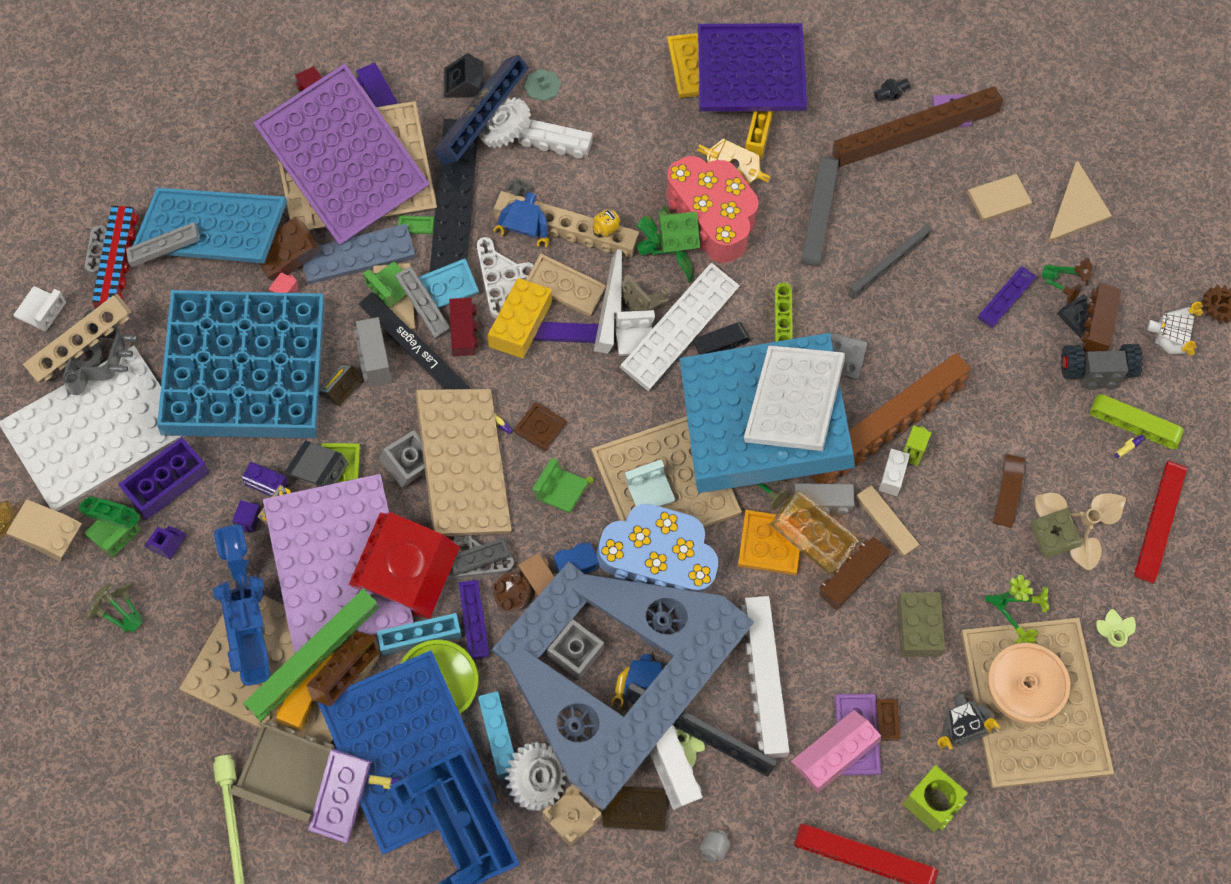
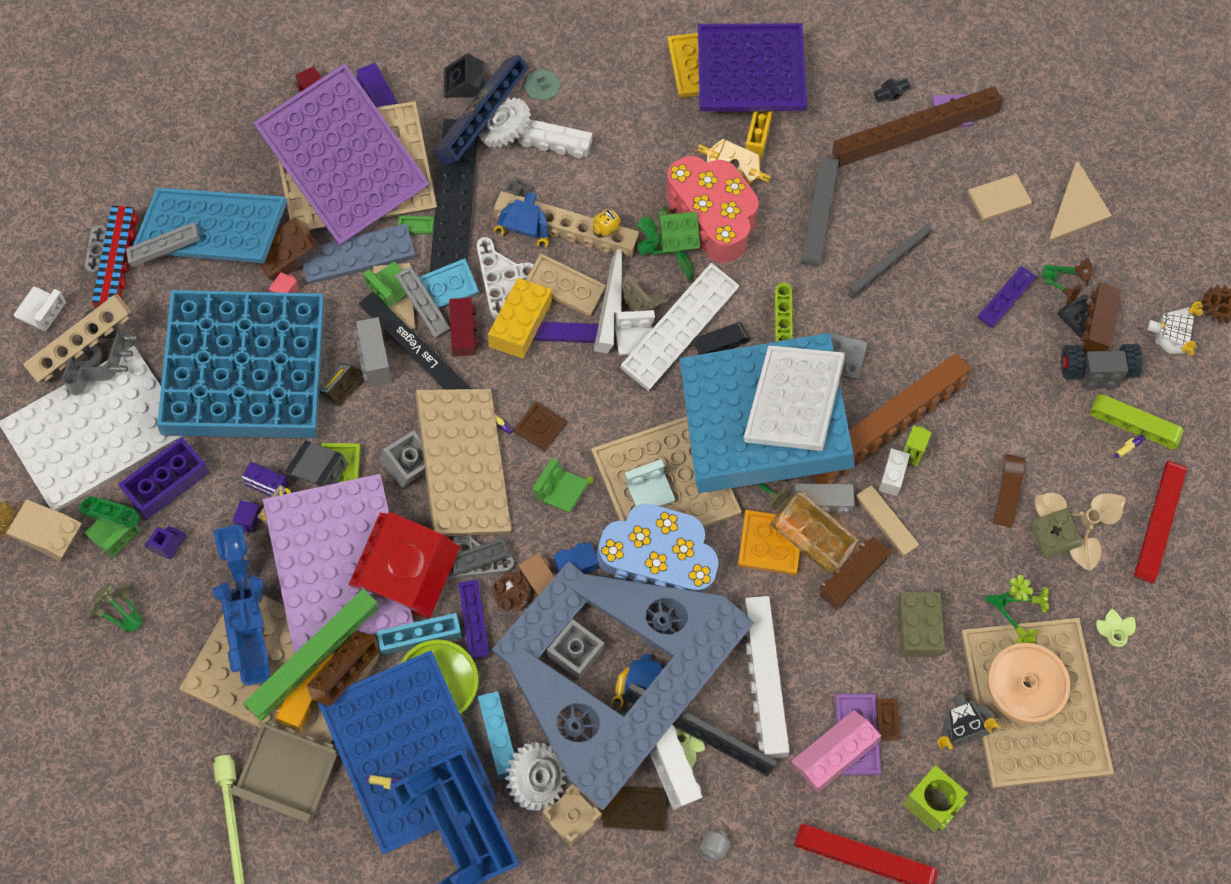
tile [308,749,371,843] -> none

